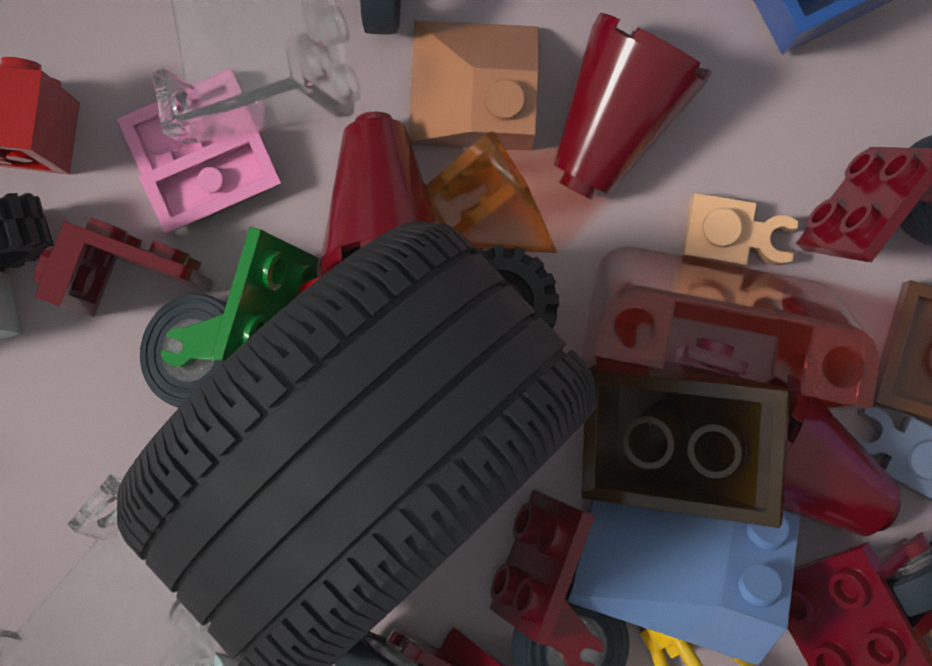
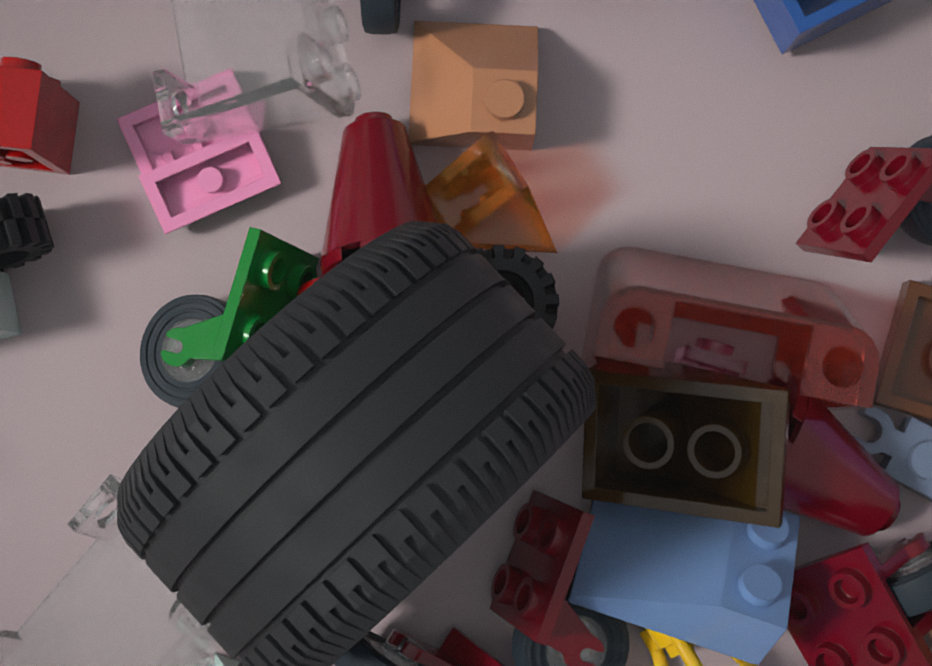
dark red bracket [34,217,212,317] -> none
dark red cone [554,12,712,200] -> none
light nougat plate [681,193,798,268] -> none

